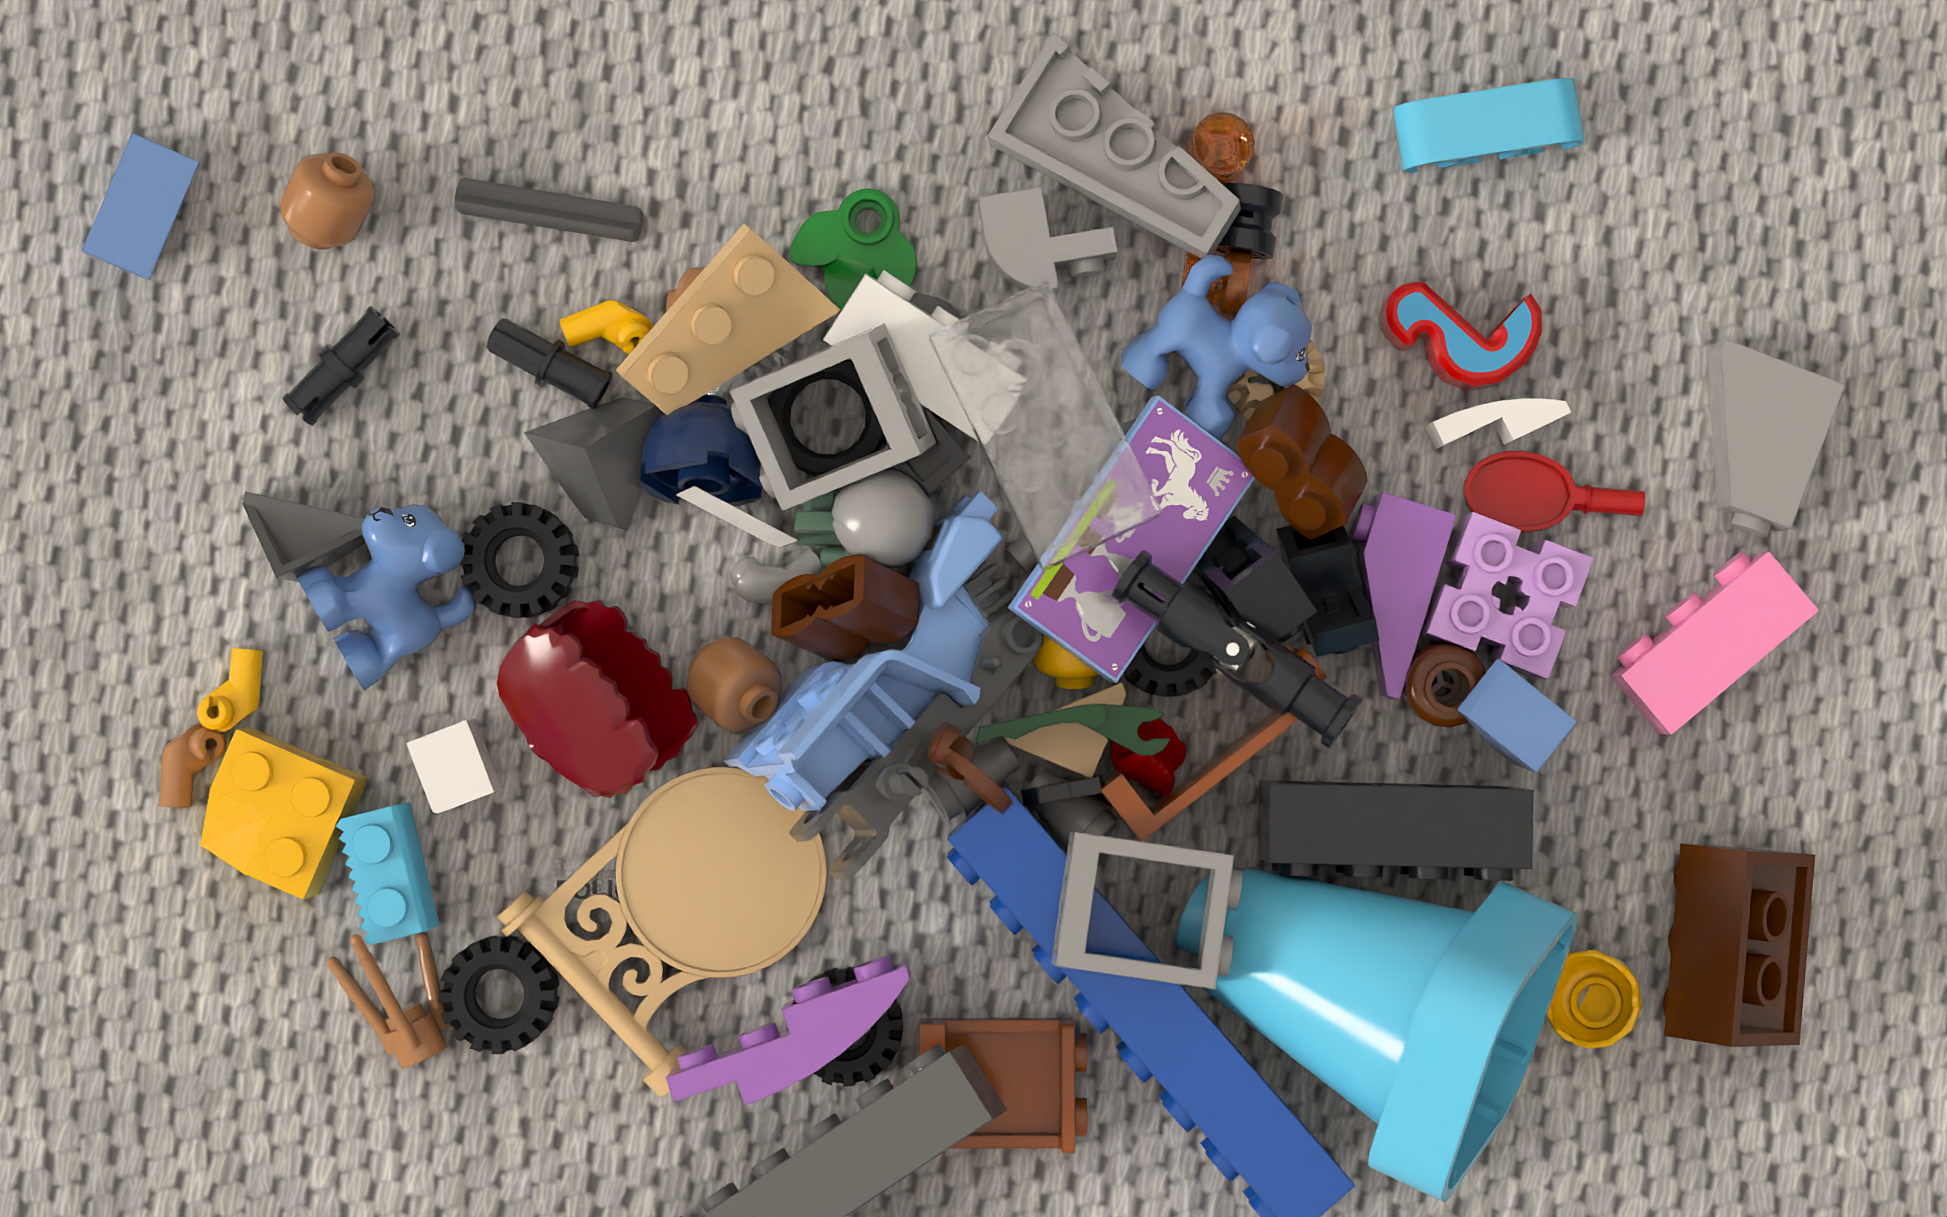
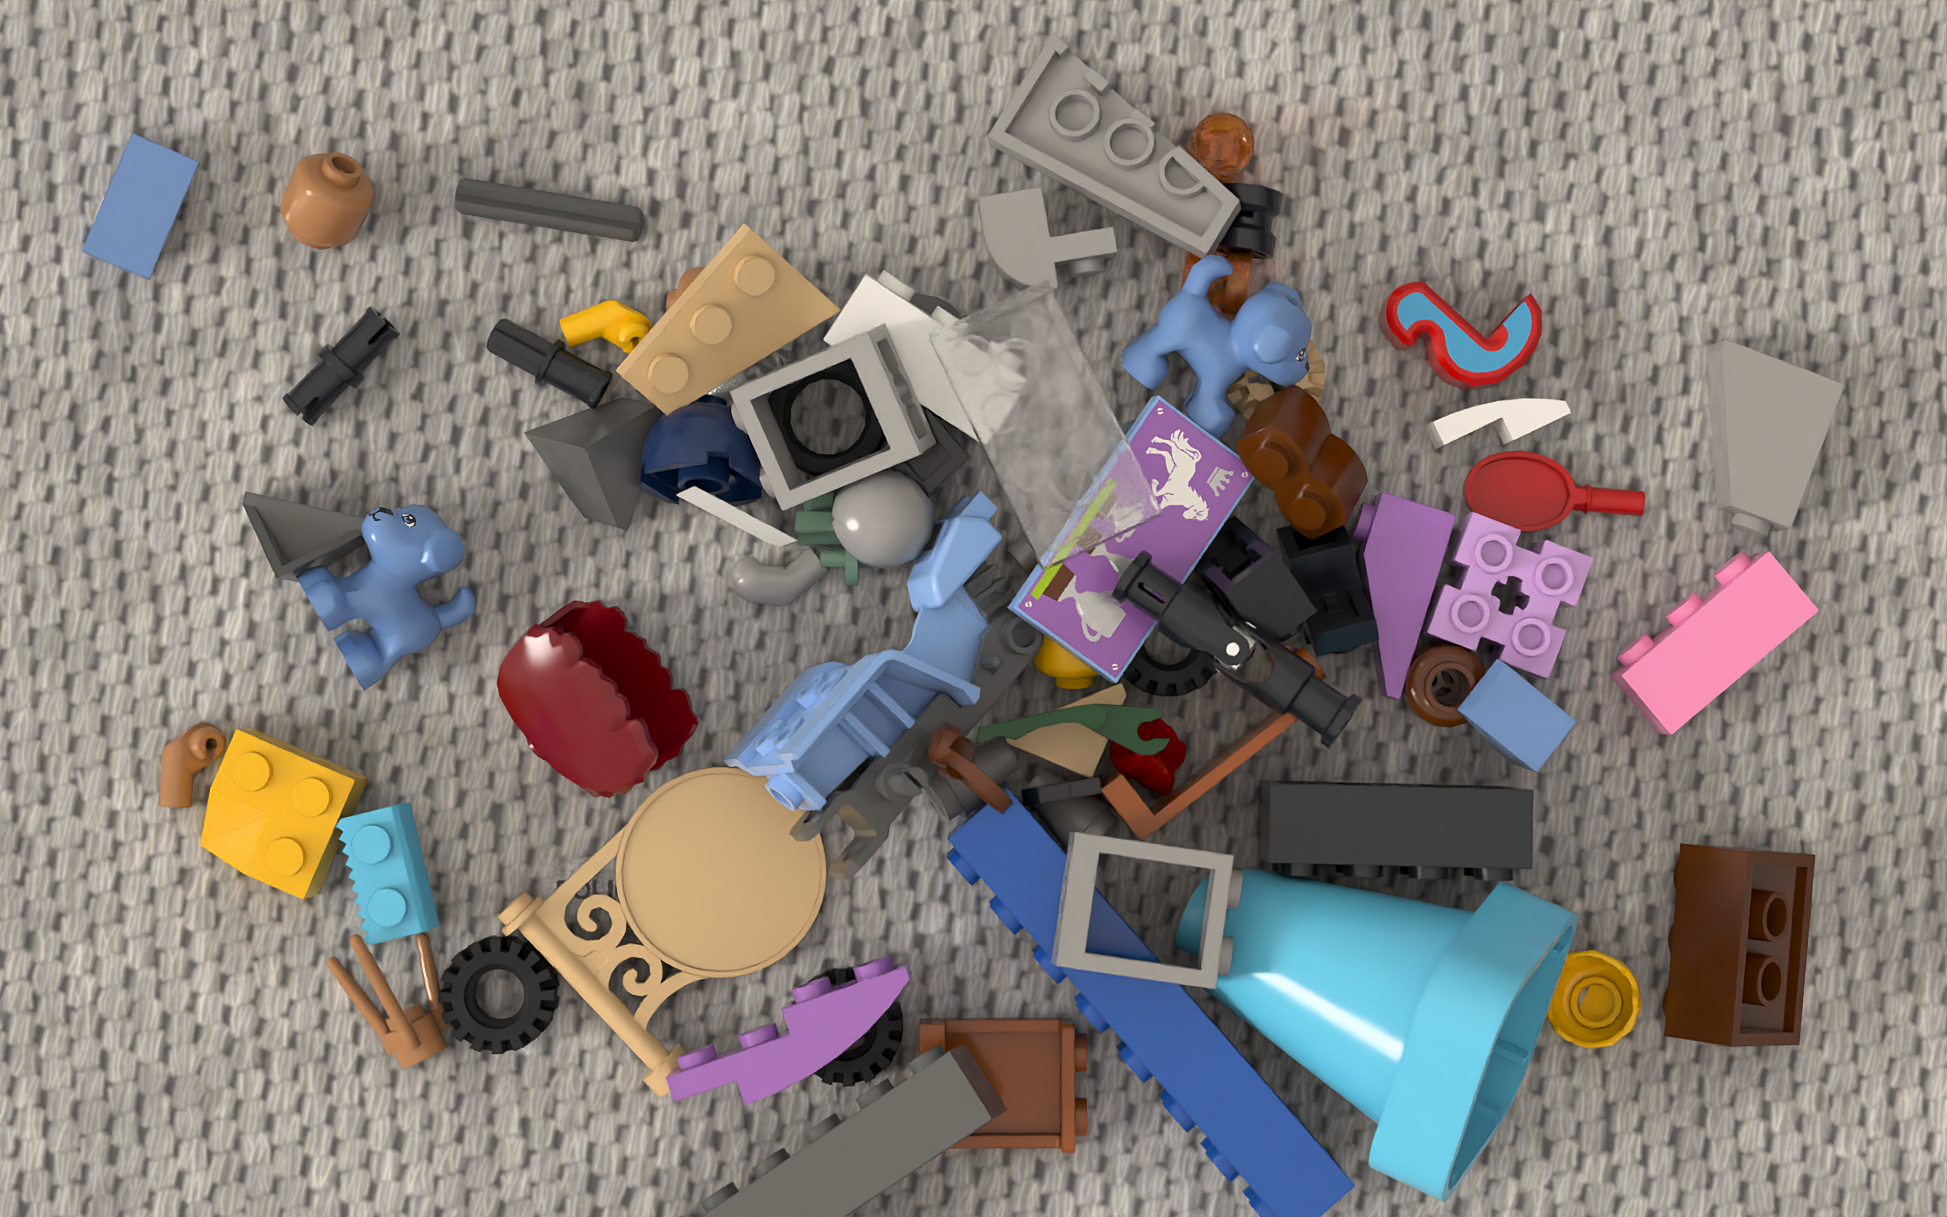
yellow arm [197,648,264,732] -> none
white panel [406,719,502,814] -> none
black tyre [460,502,579,618] -> none
medium nougat head [687,637,782,732] -> none
reddish brown brick [771,555,919,662] -> none
green plate [790,188,917,312] -> none
medium azure beam [1393,78,1585,173] -> none

